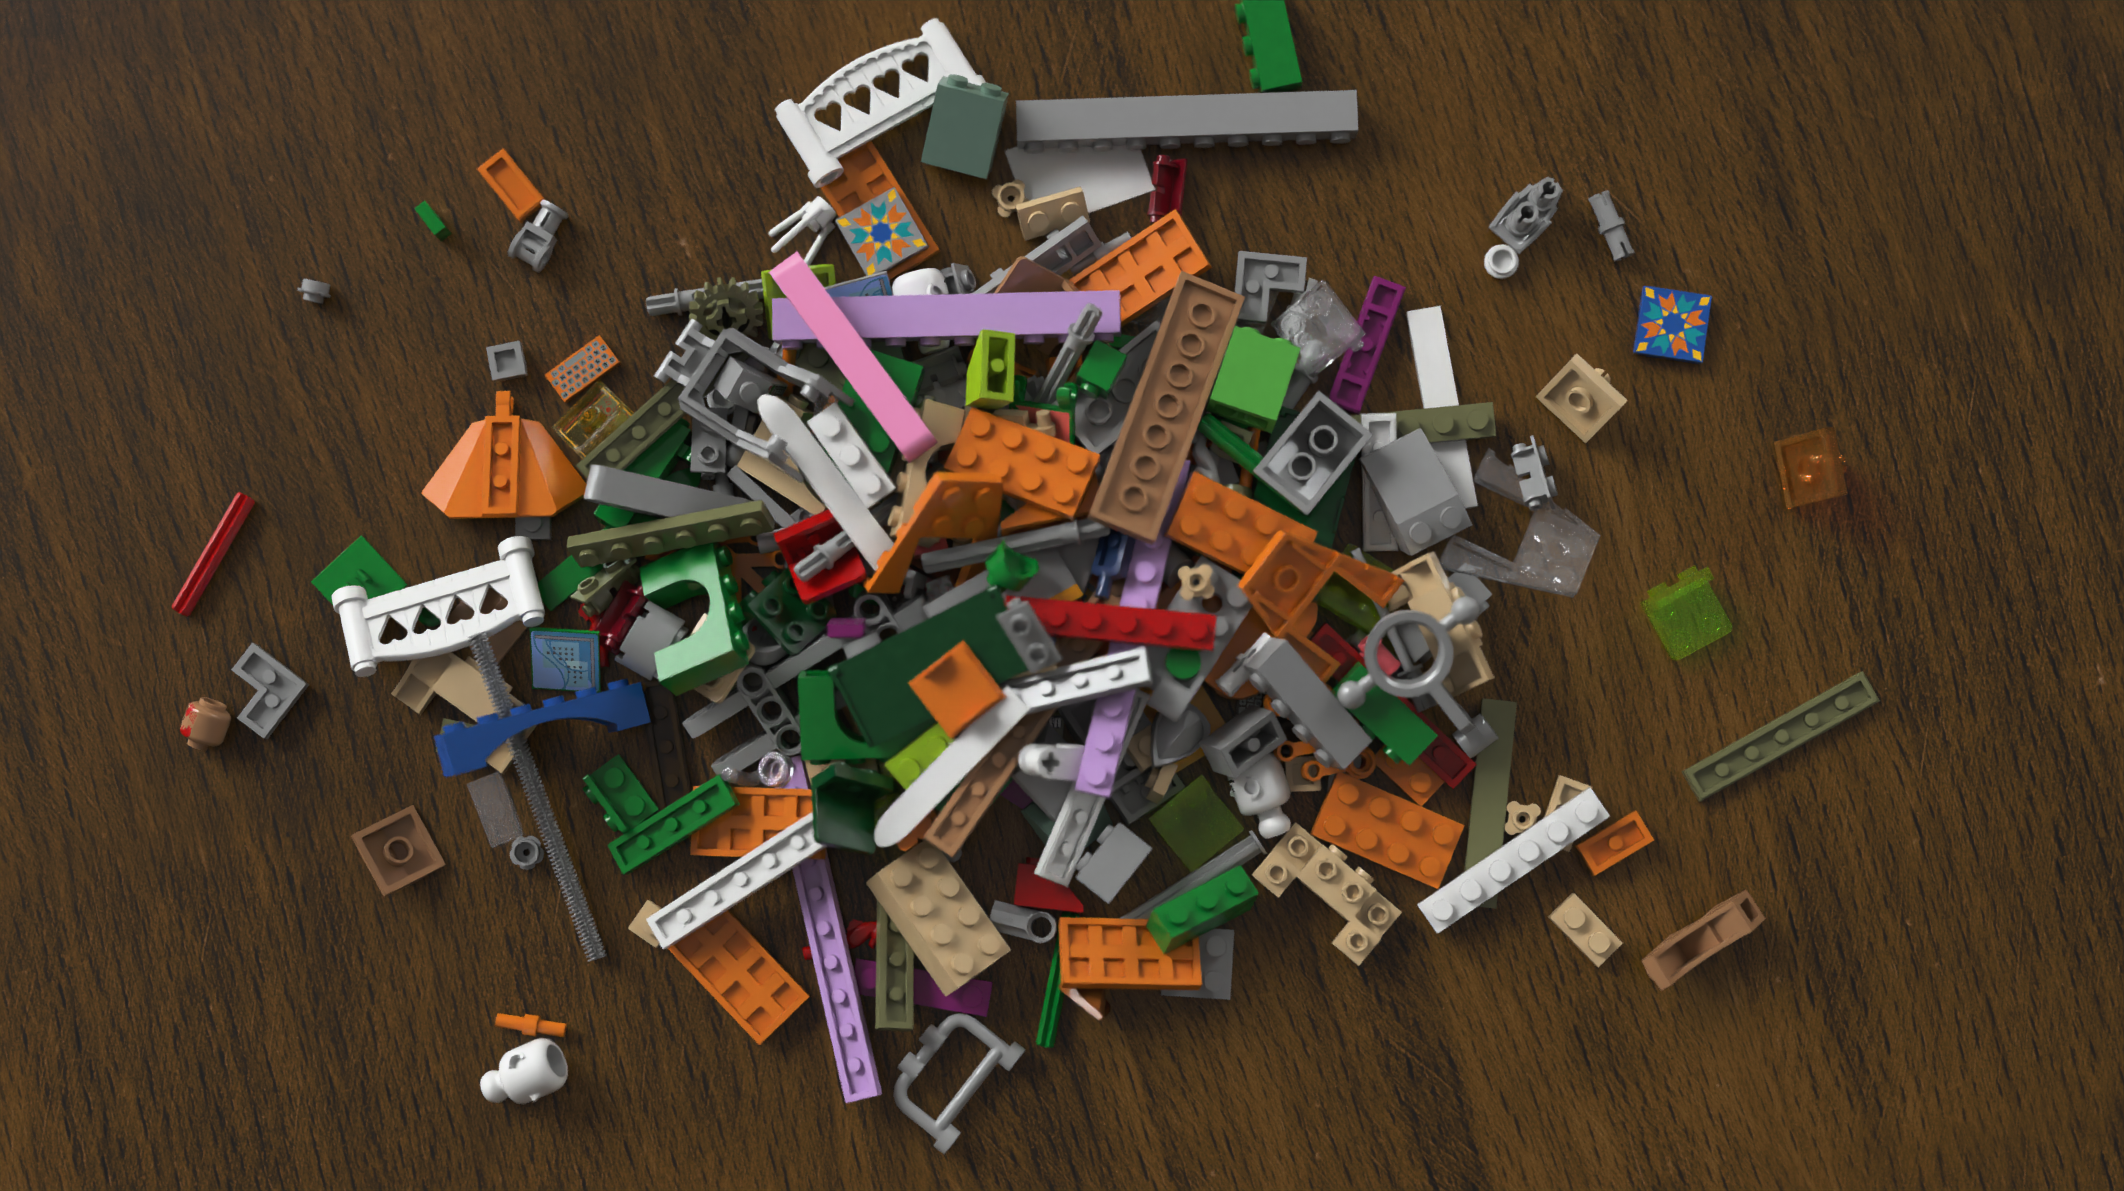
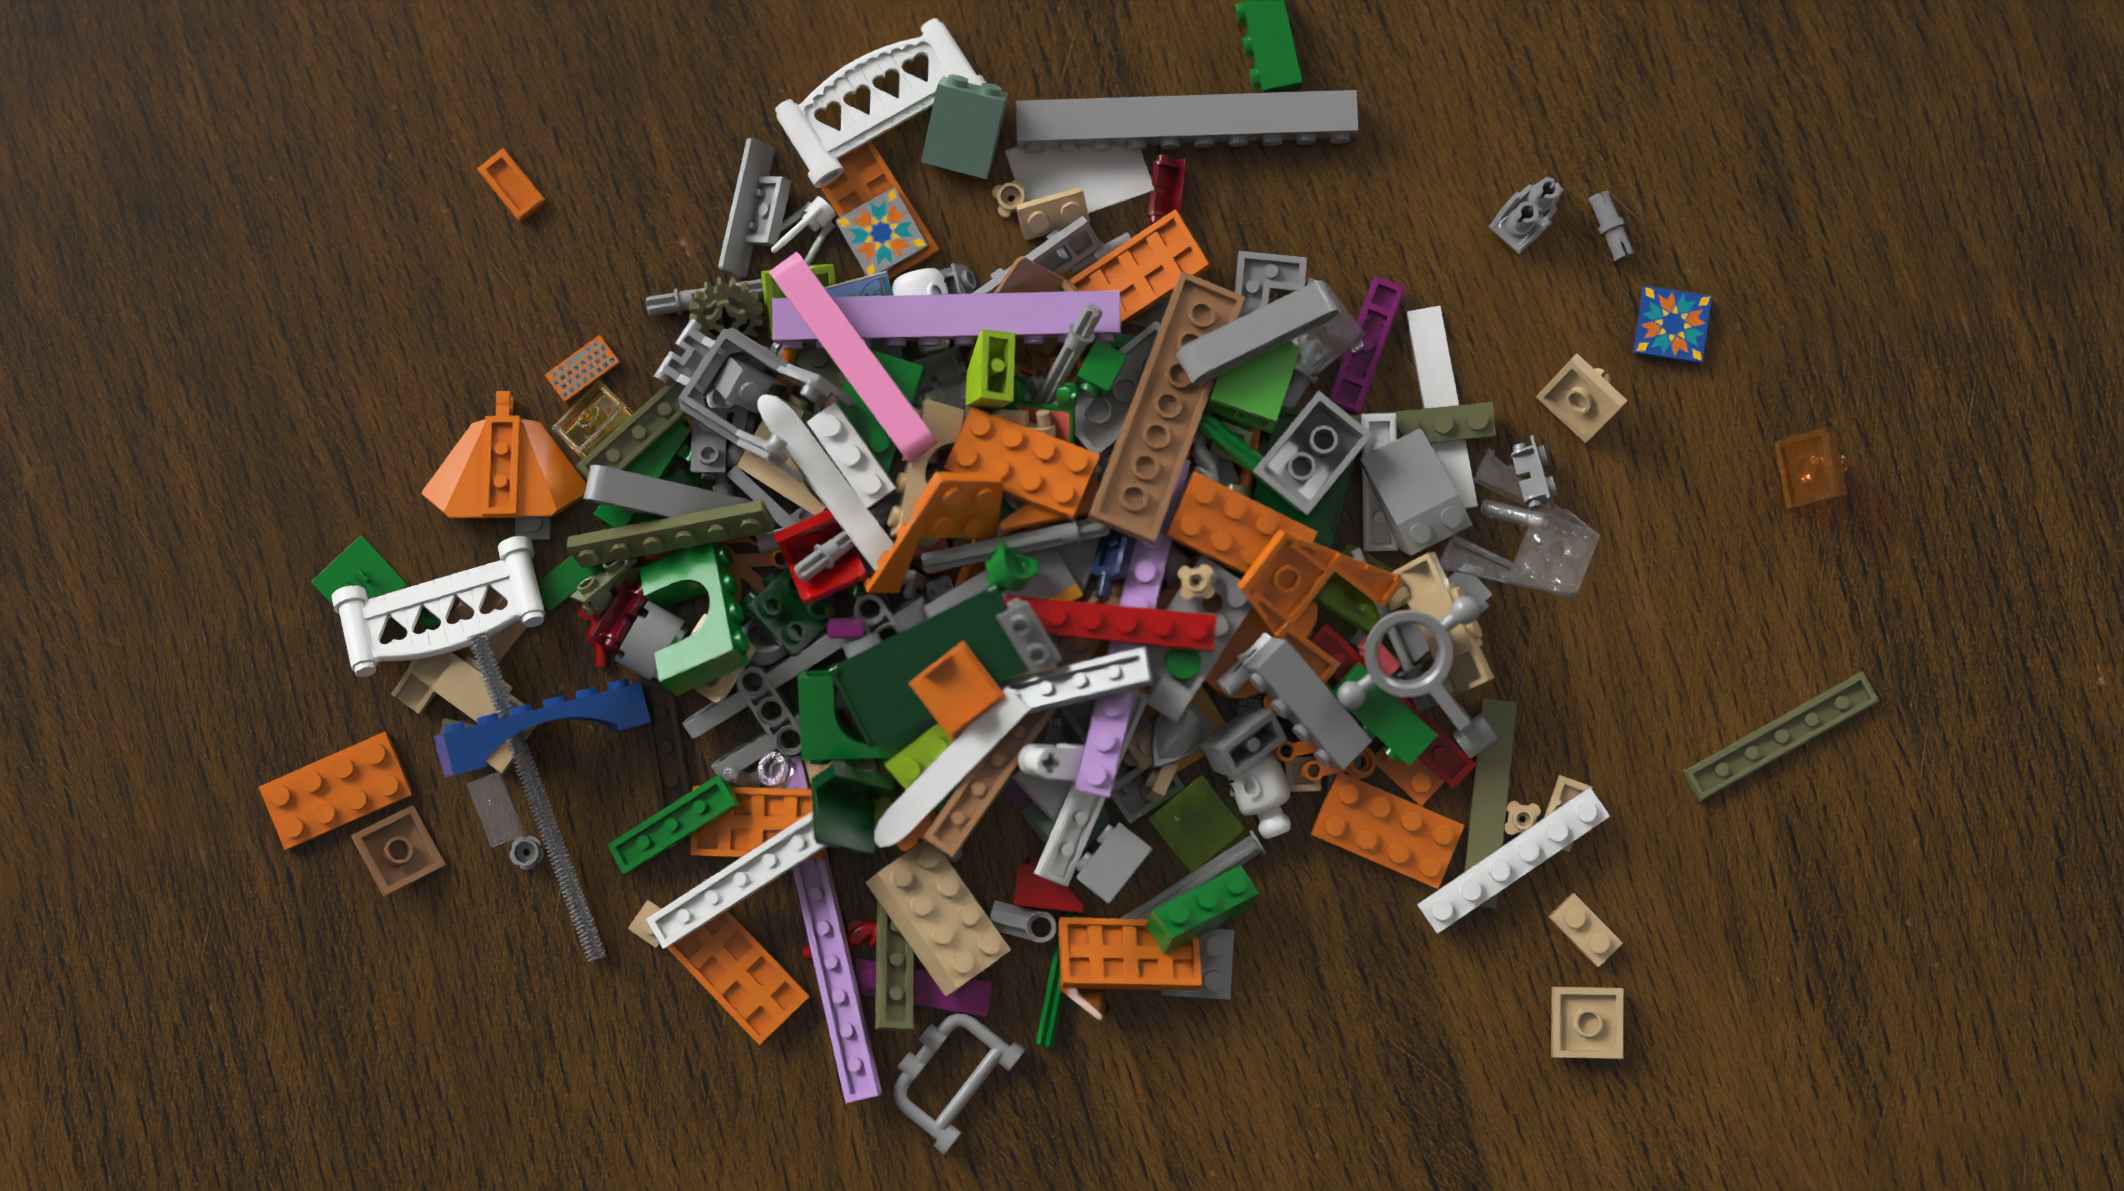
red axle [172,492,255,616] -> none
medium nougat head [180,697,231,751] -> none
light grey plate [231,642,310,739] -> none
light grey plate [297,278,331,304] -> none
green tile [414,201,452,242] -> none
white piece [480,1038,568,1104] -> none
light grey plate [486,341,528,382] -> none
orange bar [495,1013,567,1037] -> none
light grey connector [508,199,569,273] -> none
piece [530,627,601,693] -> none
green bracket [582,754,659,834] -> none
tan bracket [1252,822,1402,966] -> none
white plate [1484,244,1519,279] -> none
orange plate [1575,810,1654,876] -> none
clear neon green bracket [1640,565,1732,661] -> none
medium nougat arch [1642,890,1765,990] -> none
none -> orange plate [259,731,415,850]
none -> light grey bracket [718,138,792,277]
none -> light grey beam [1175,281,1340,386]
none -> clear piece [1481,499,1550,531]
none -> tan plate [1551,987,1623,1059]

